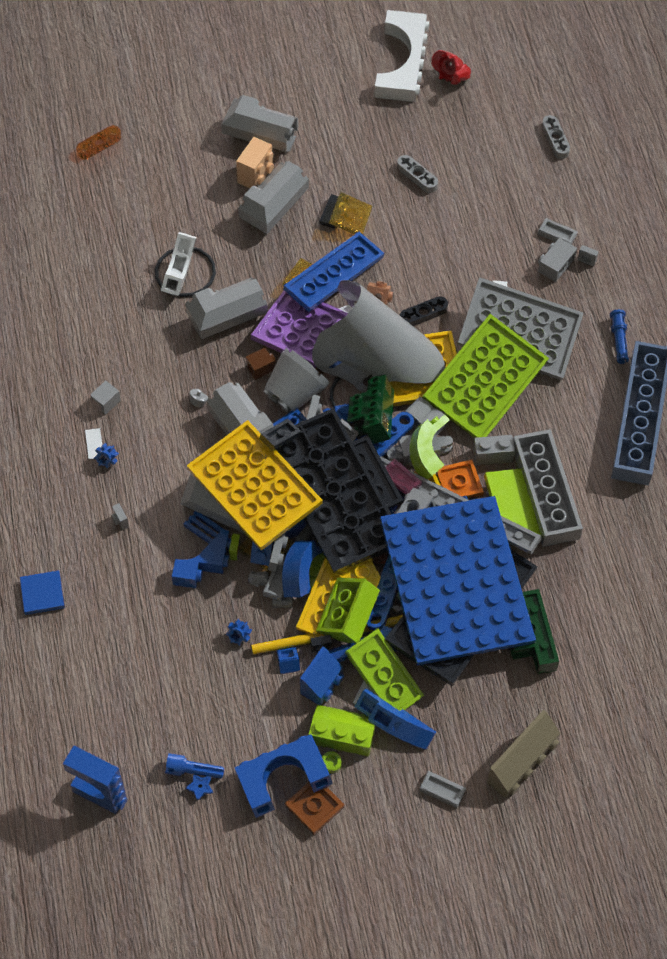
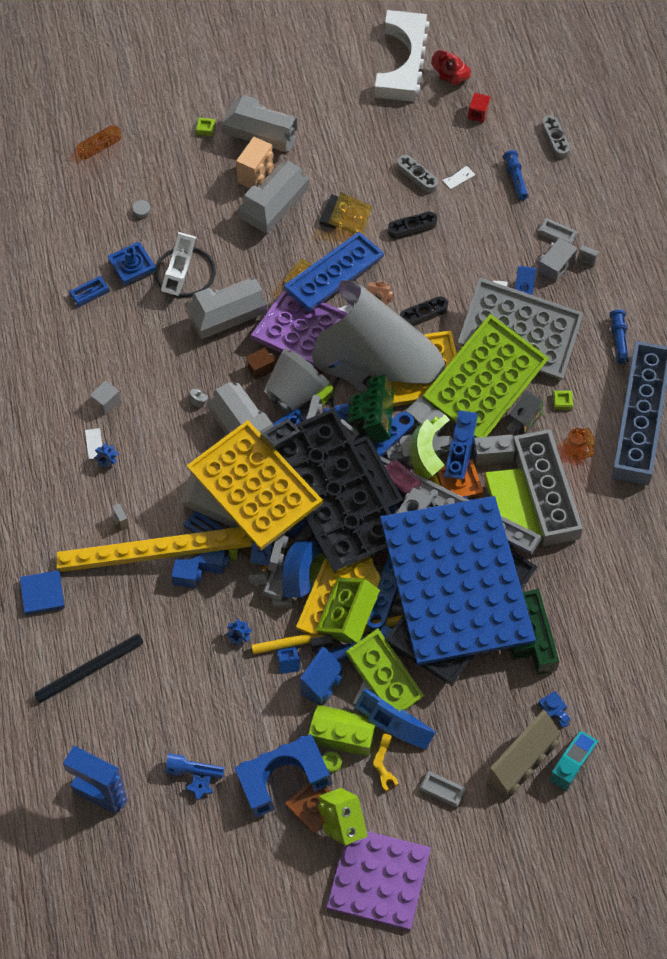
none -> black axle [34,634,143,703]
none -> yellow plate [57,527,252,572]
none -> blue tile [69,276,110,308]
none -> blue plate [107,242,156,286]
none -> light grey tile [133,200,151,218]
none -> lime tile [196,117,216,136]
none -> lime tile [317,384,333,406]
none -> lime piece [318,788,368,845]
none -> medium lavender plate [327,829,431,931]
none -> yellow piece [373,733,398,792]
none -> black beam [388,212,437,239]
none -> white sticker [443,166,475,189]
none -> blue slope [444,410,478,480]
none -> red brick [468,92,491,123]
none -> blue pin [503,150,529,200]
none -> dark grey torso [506,390,543,437]
none -> blue torso [515,266,536,295]
none -> blue plate [538,691,571,728]
none -> teal slope [549,730,598,791]
none -> lime tile [553,391,573,410]
none -> clear orange piece [563,428,595,460]

